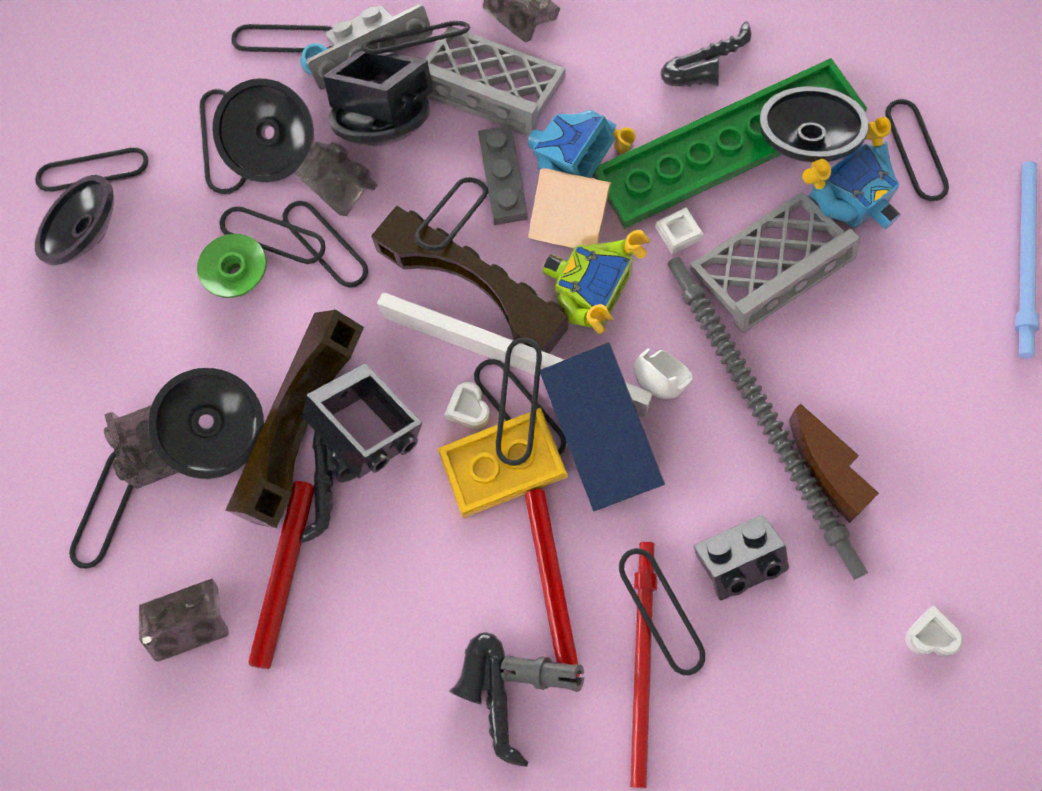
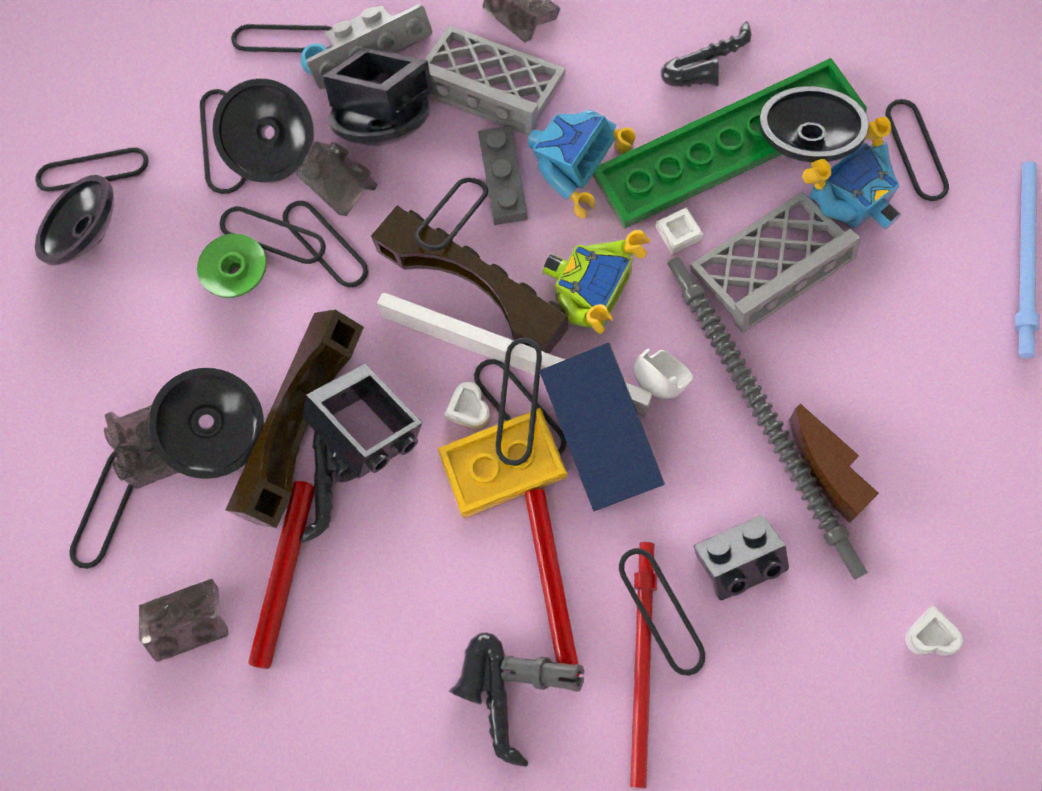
black piece [361,21,470,54] -> none
light nougat tile [528,168,611,248] -> none

